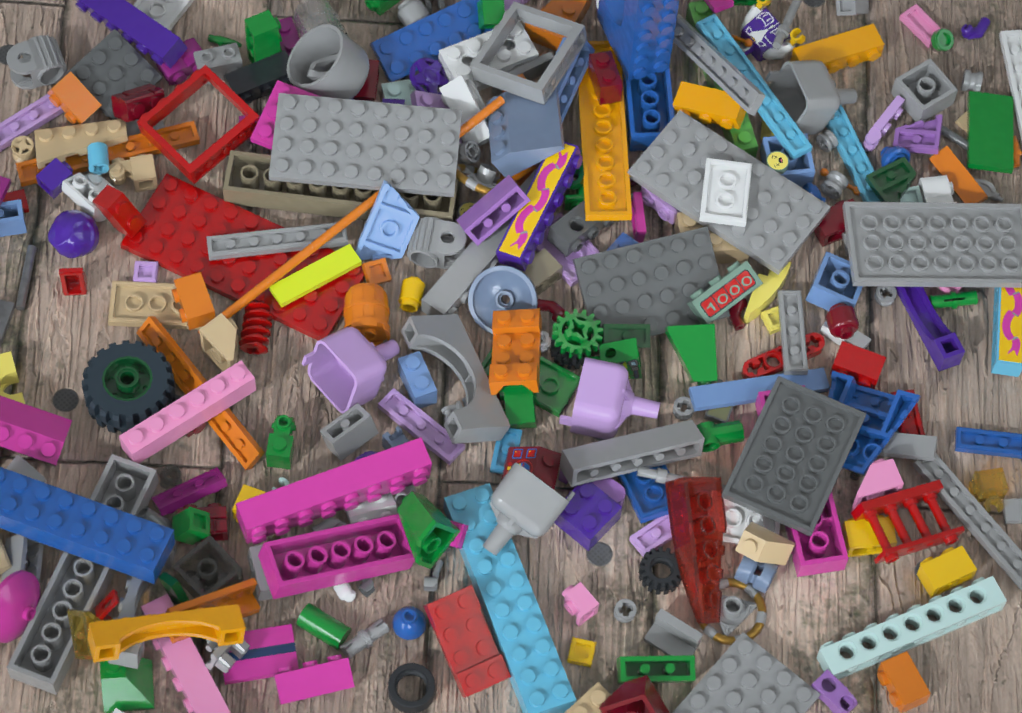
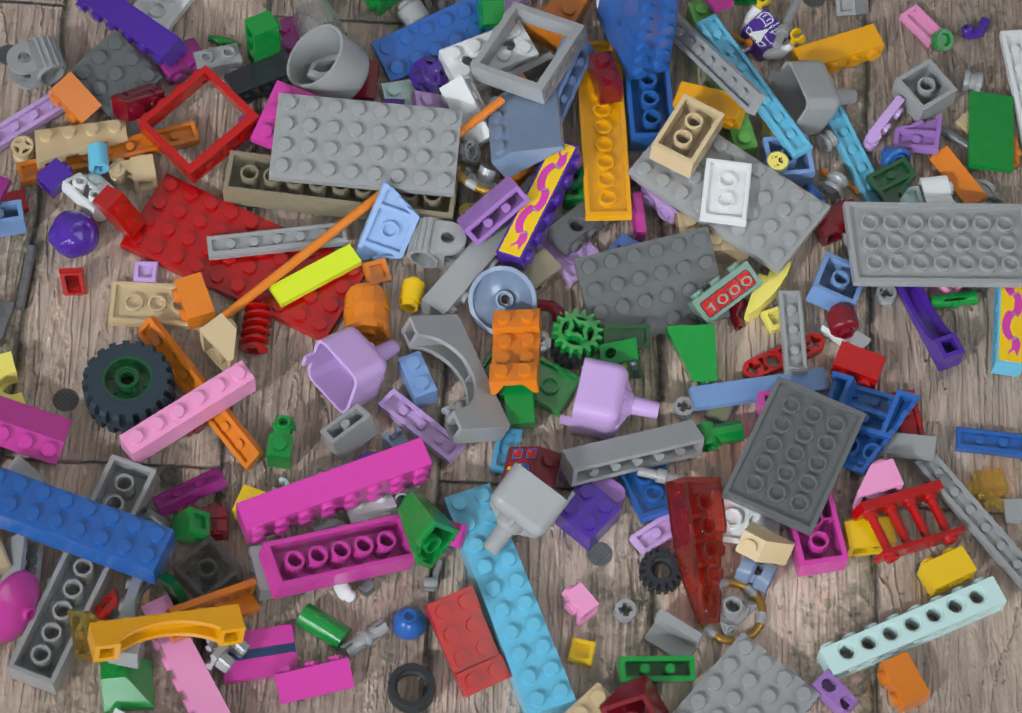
none -> tan brick [649,94,725,179]

